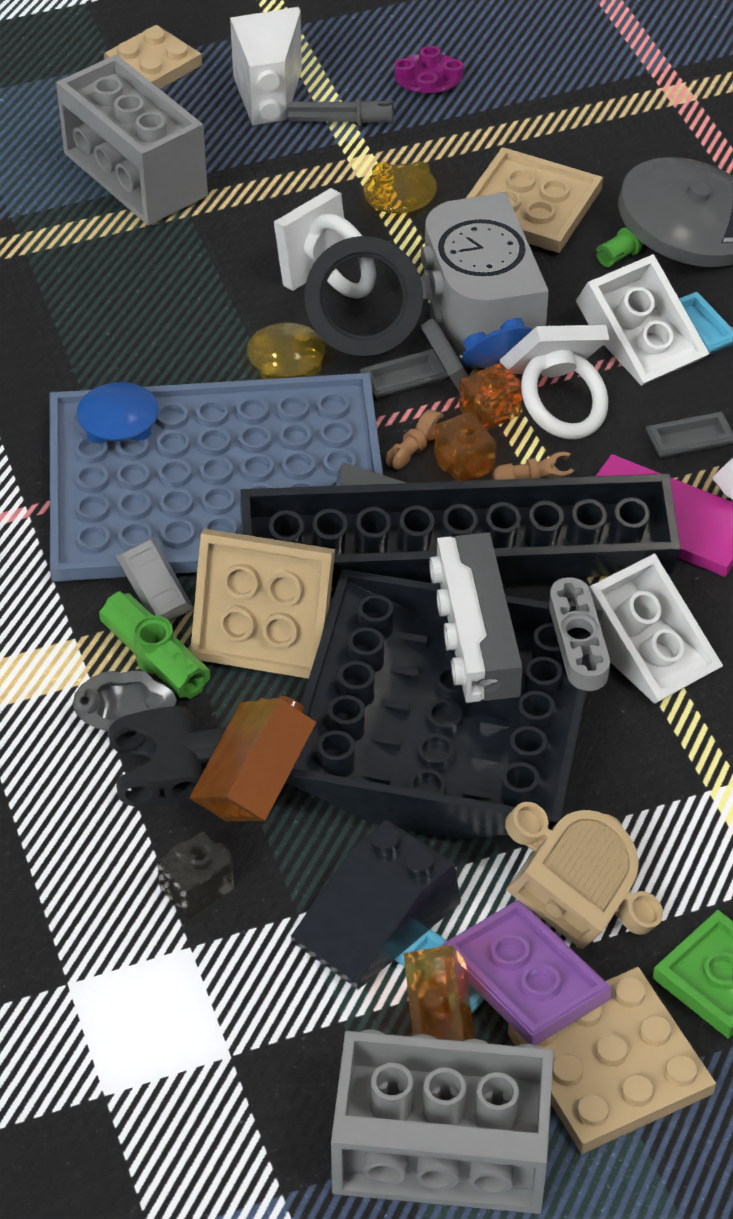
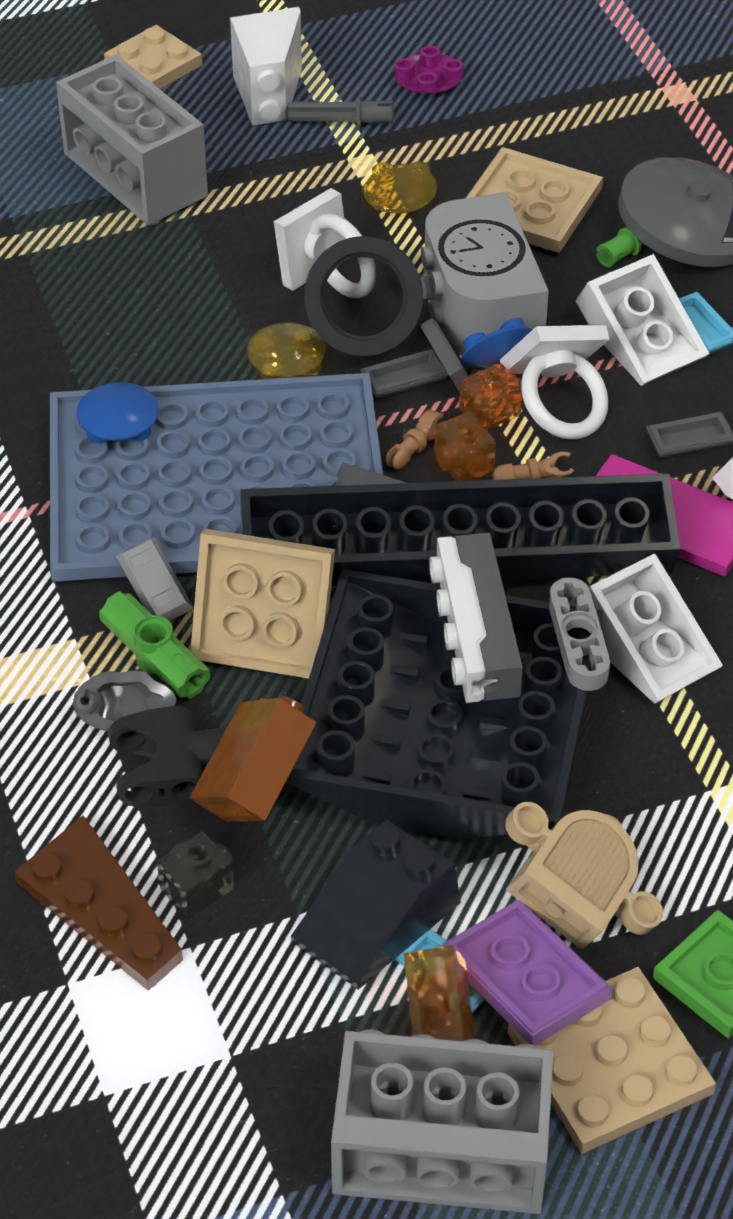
none -> reddish brown wing [14,815,183,991]

